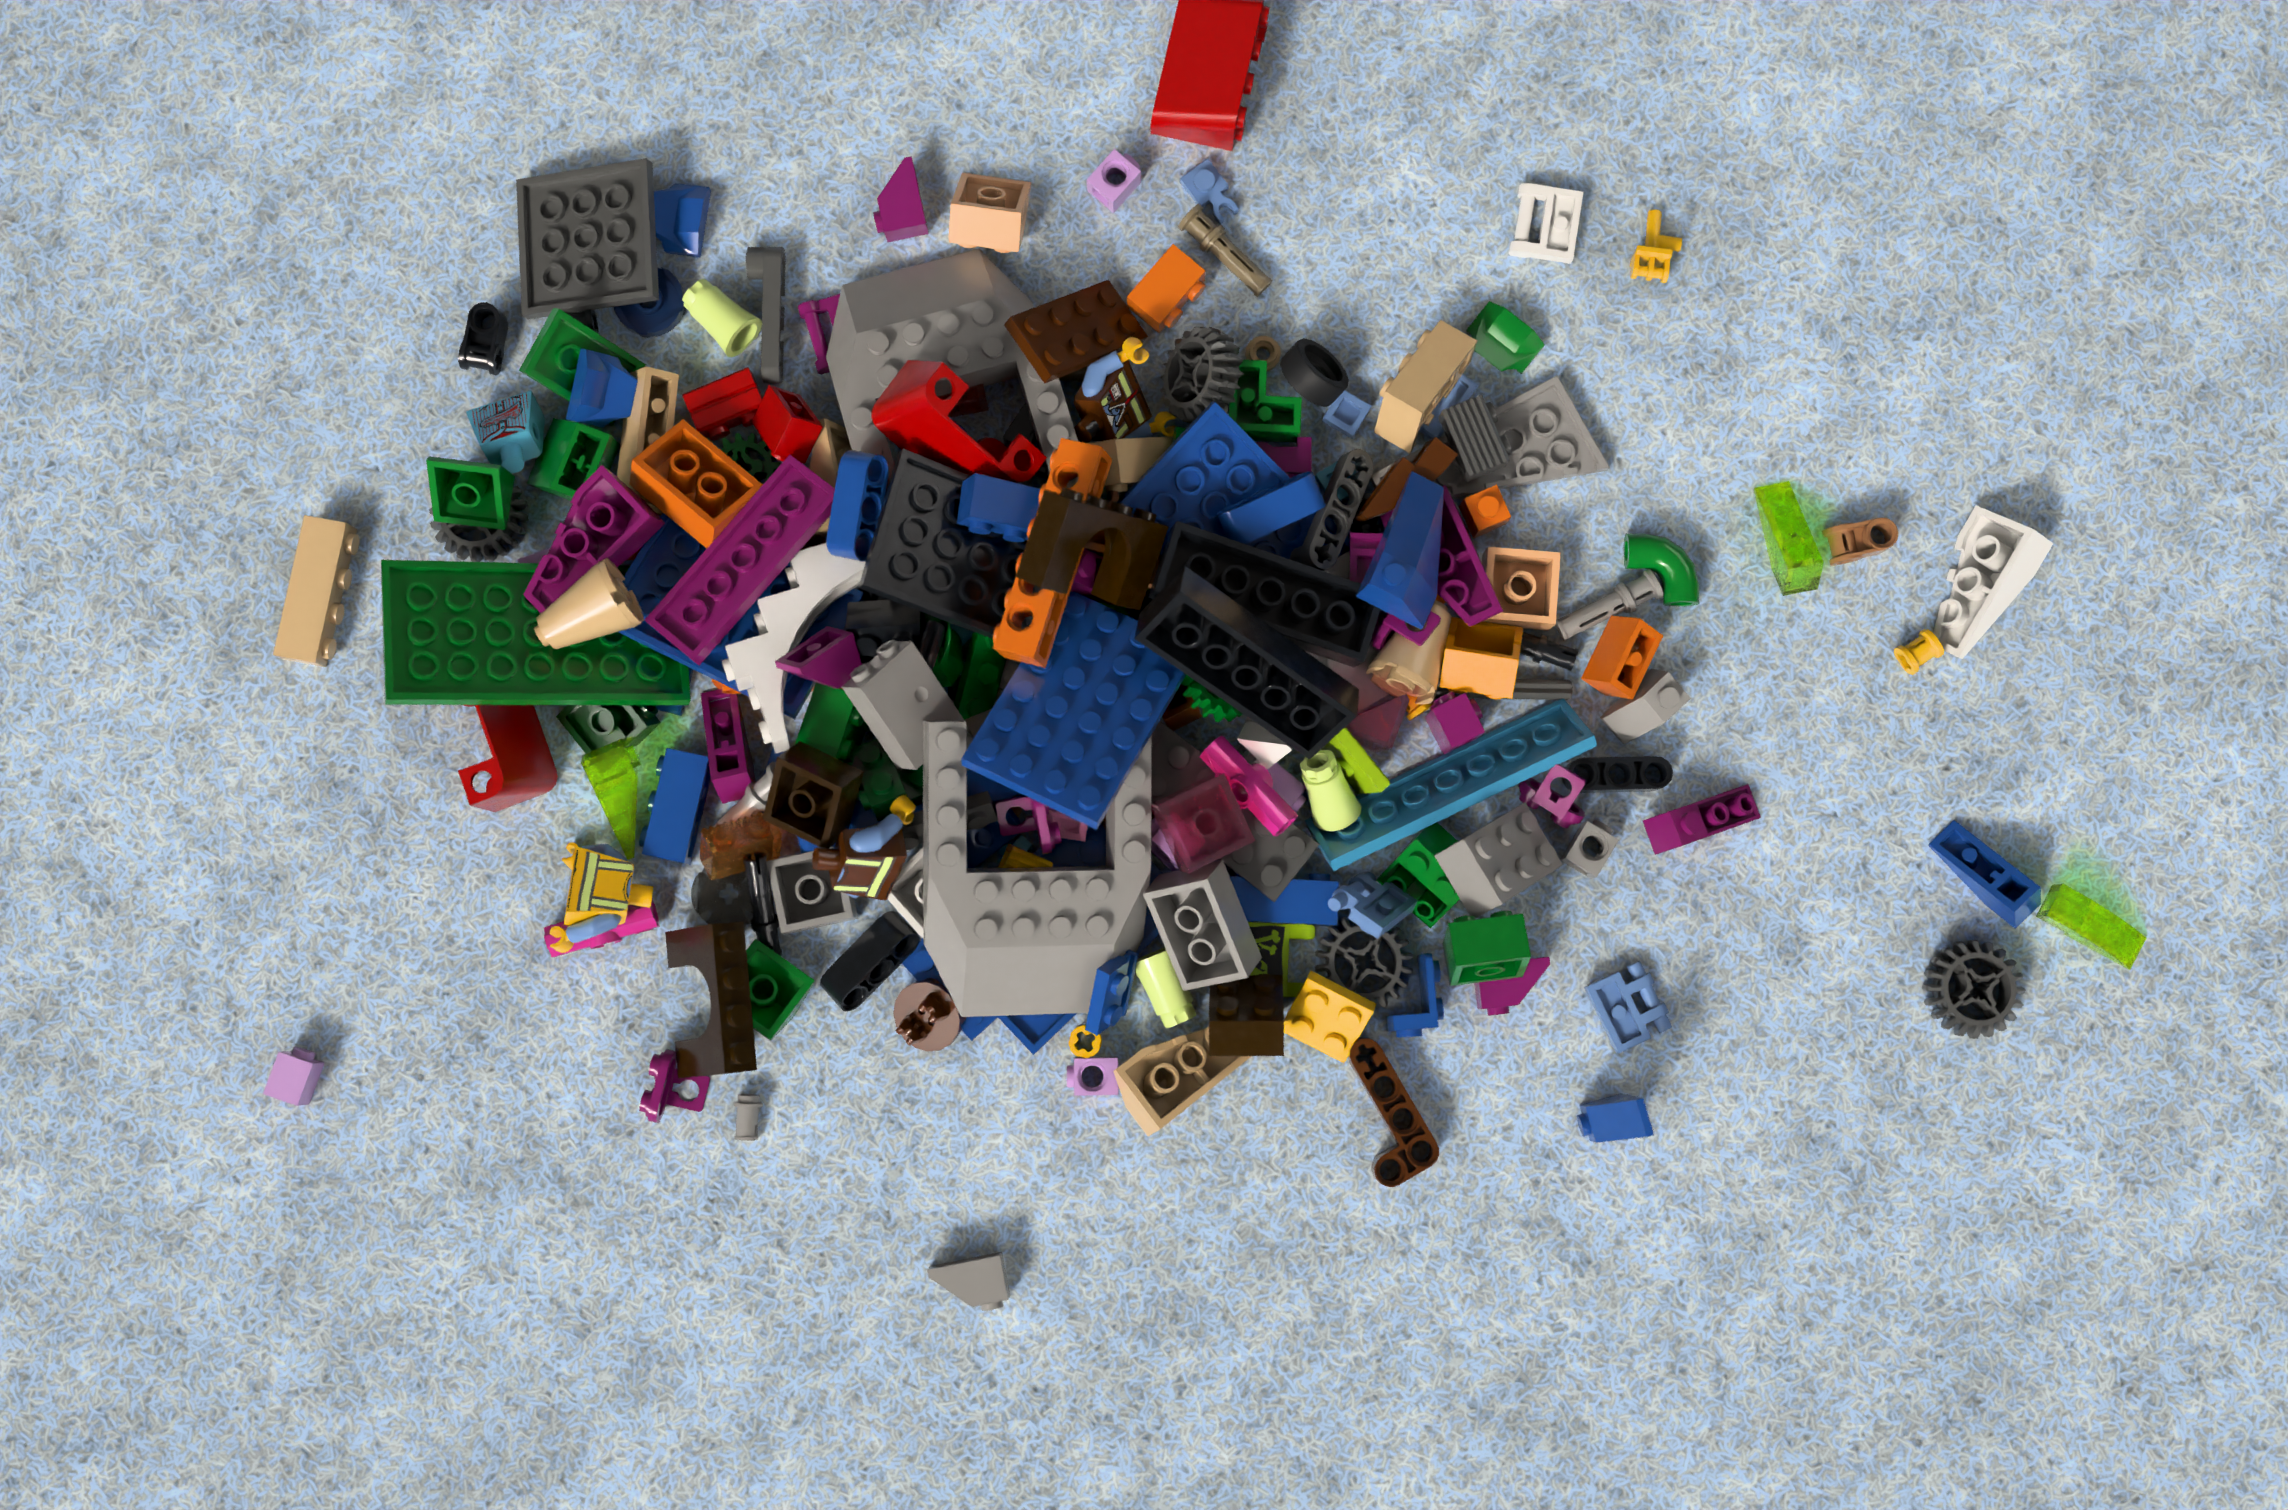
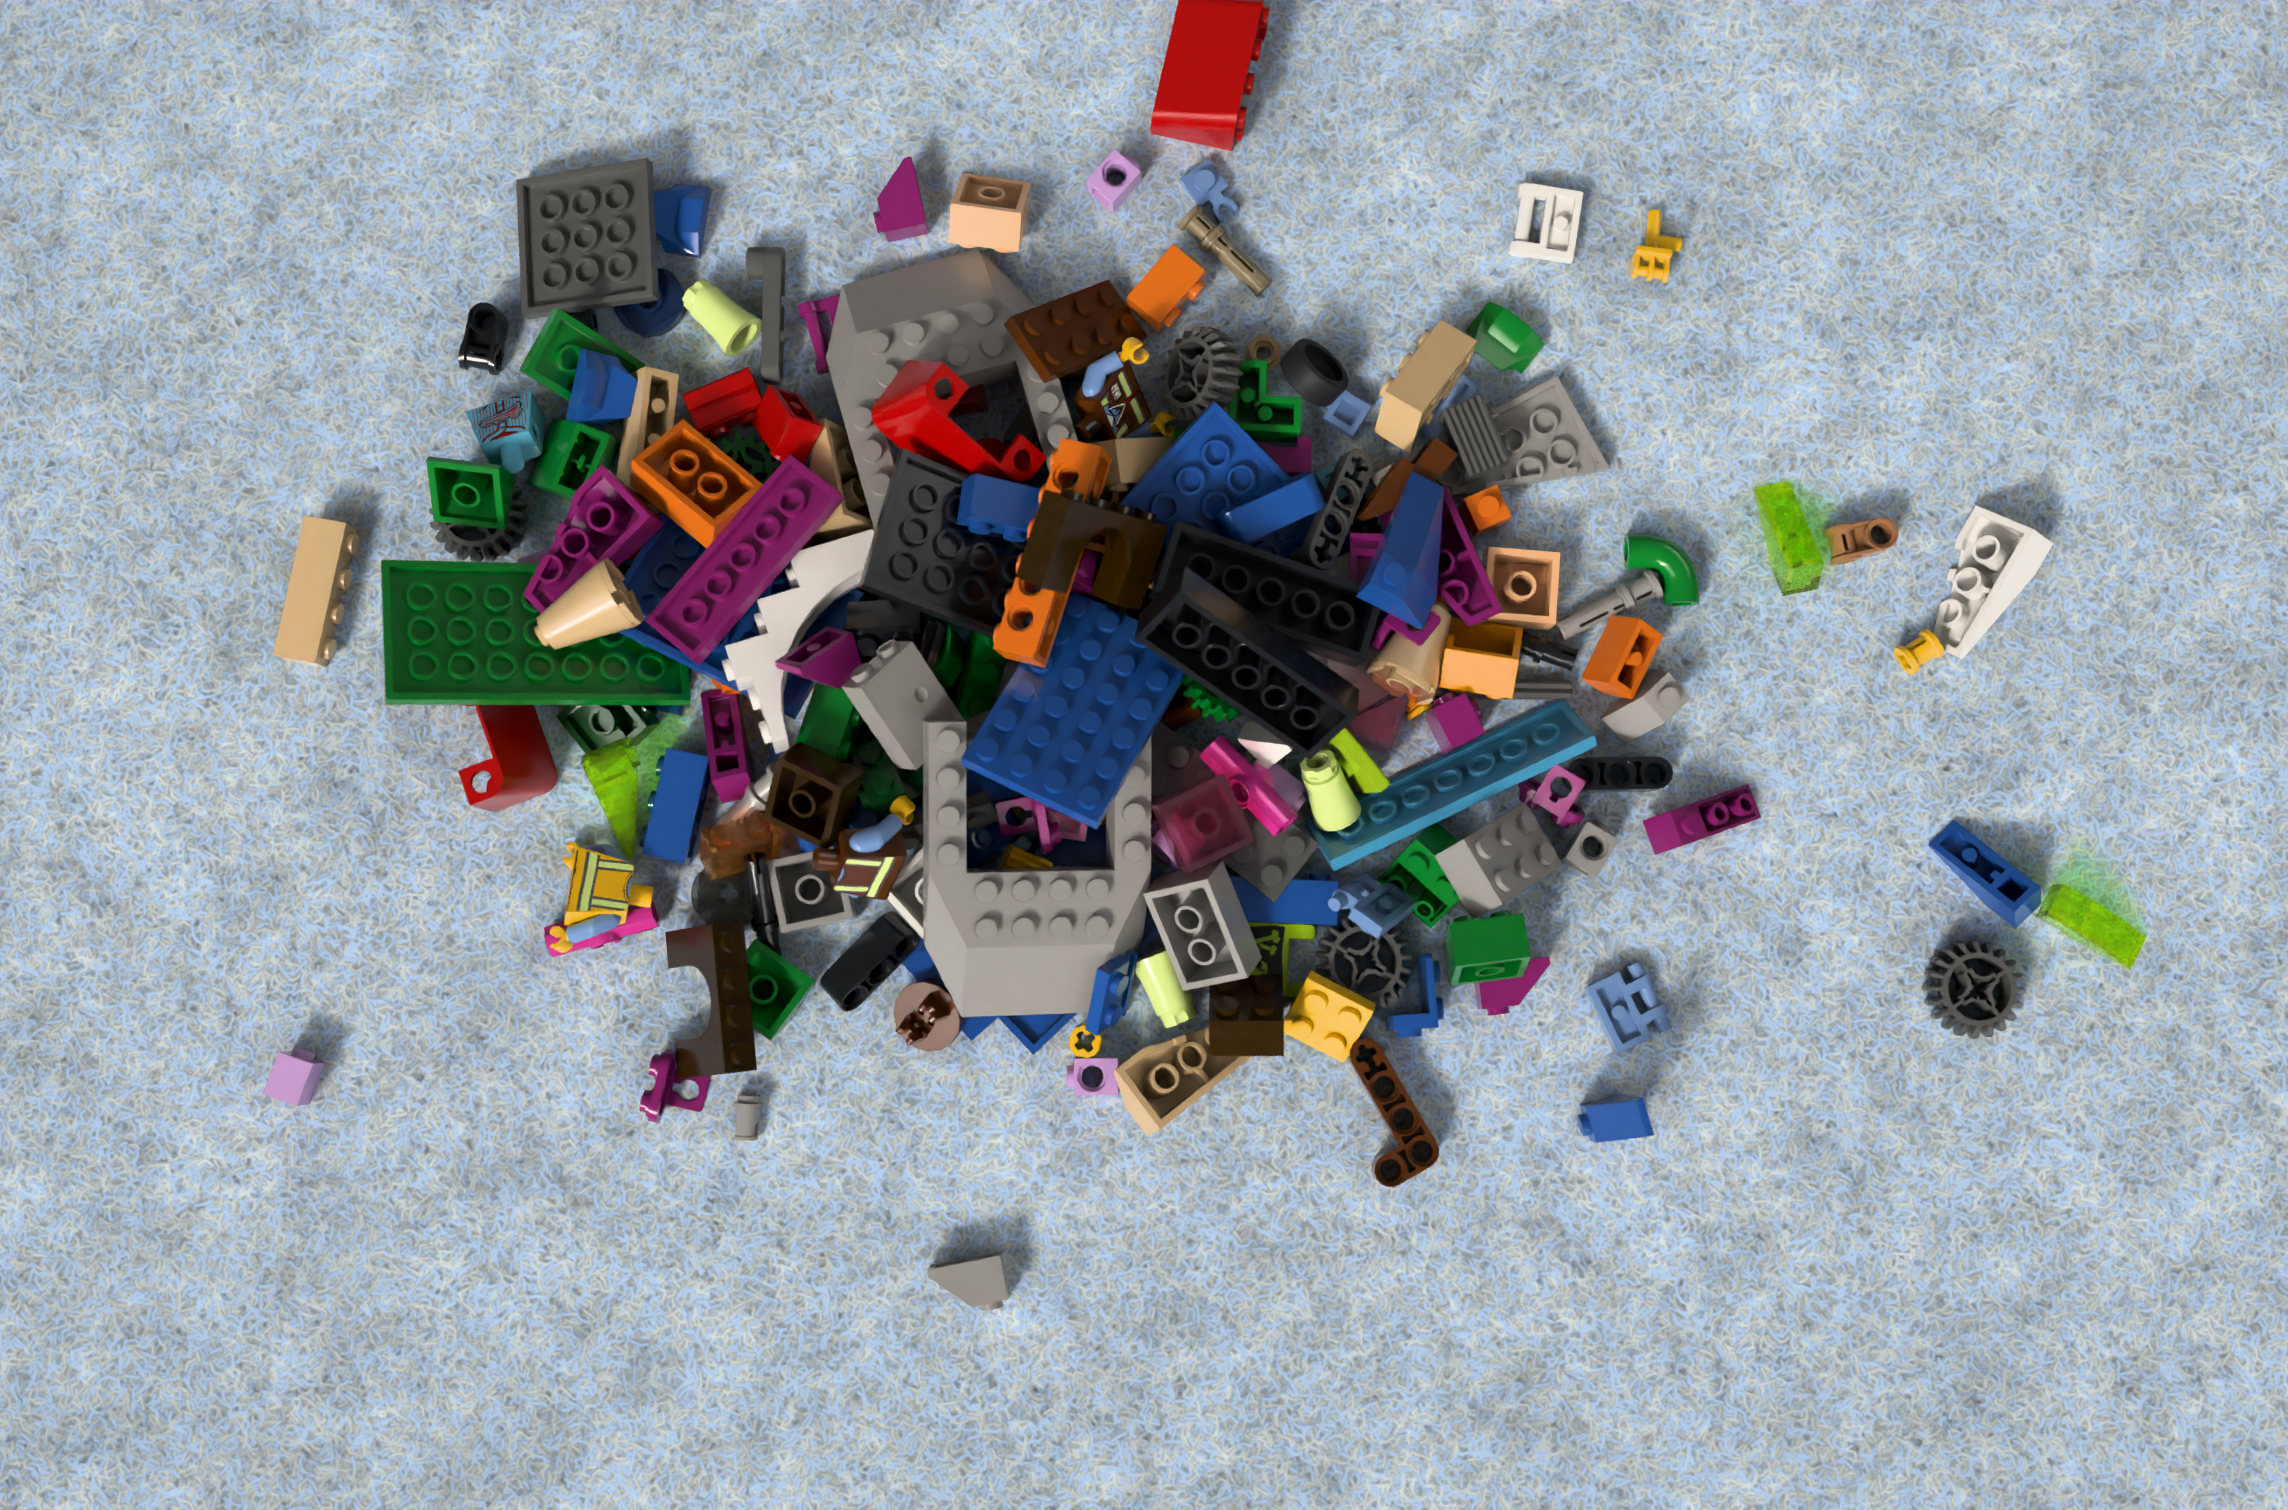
blue beam [826,450,889,562] -> none

